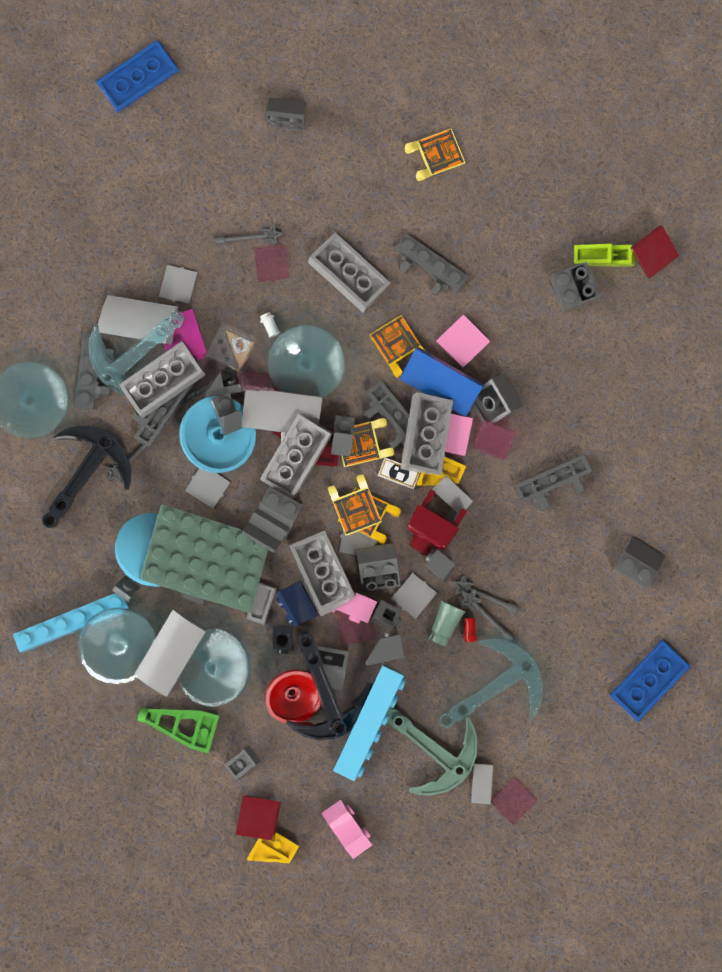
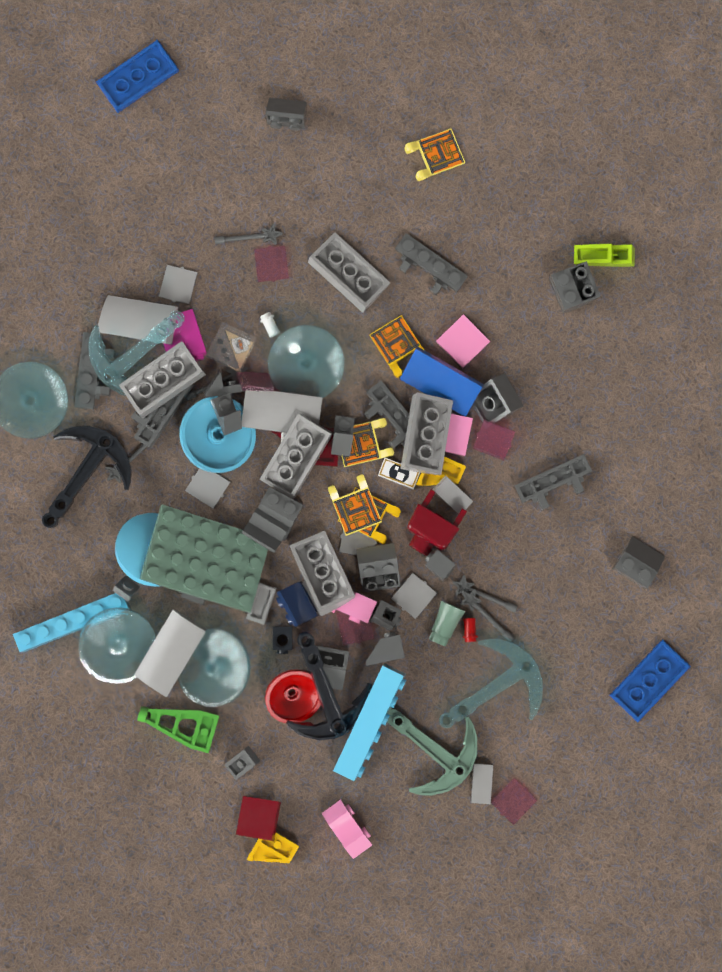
dark red tile [630,225,679,279] -> none

